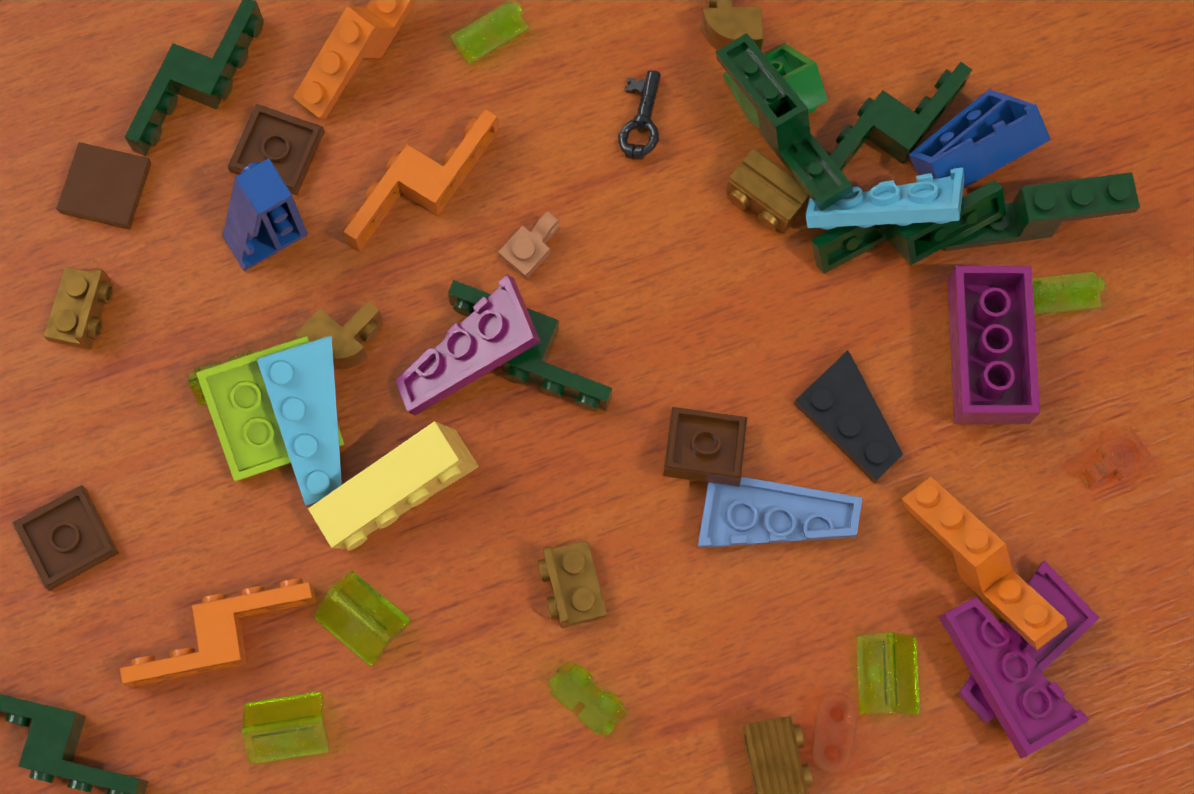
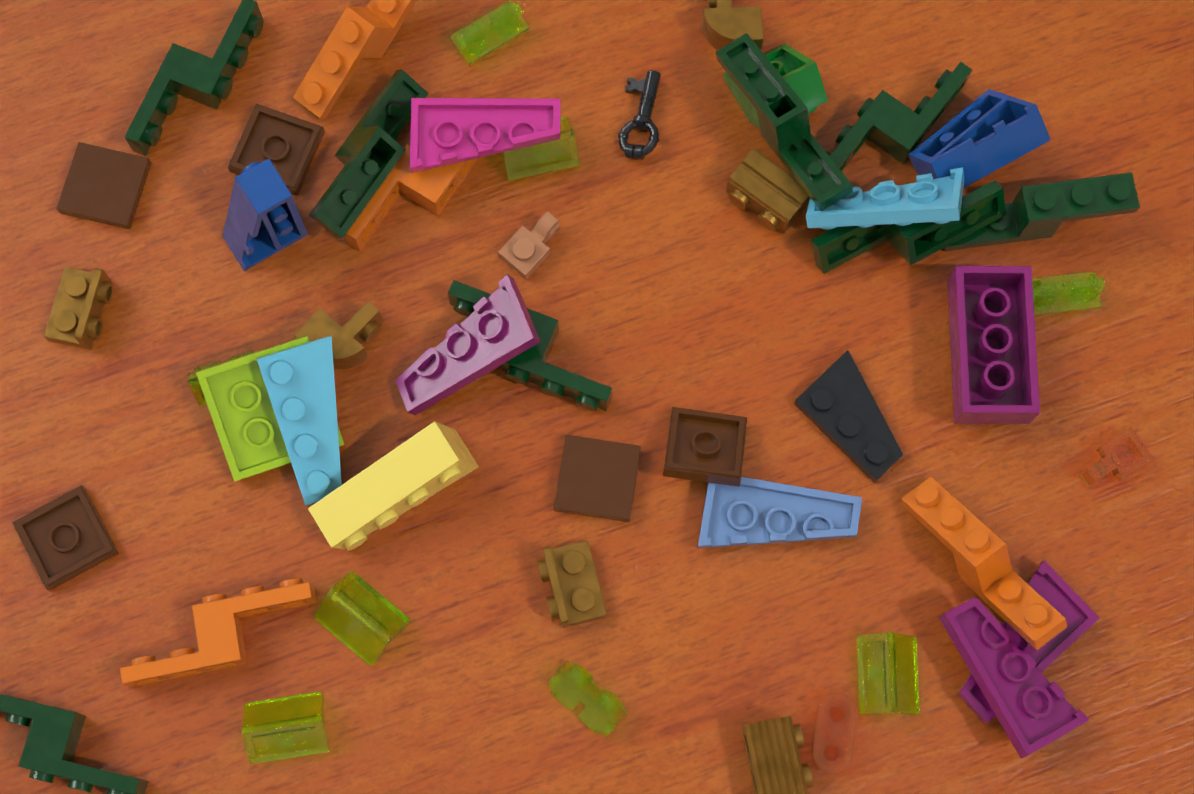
none -> dark green bracket [309,70,429,239]
none -> dark pink wing [410,98,560,173]
none -> clear neon green panel [502,117,580,181]
none -> reddish brown tile [554,435,641,522]

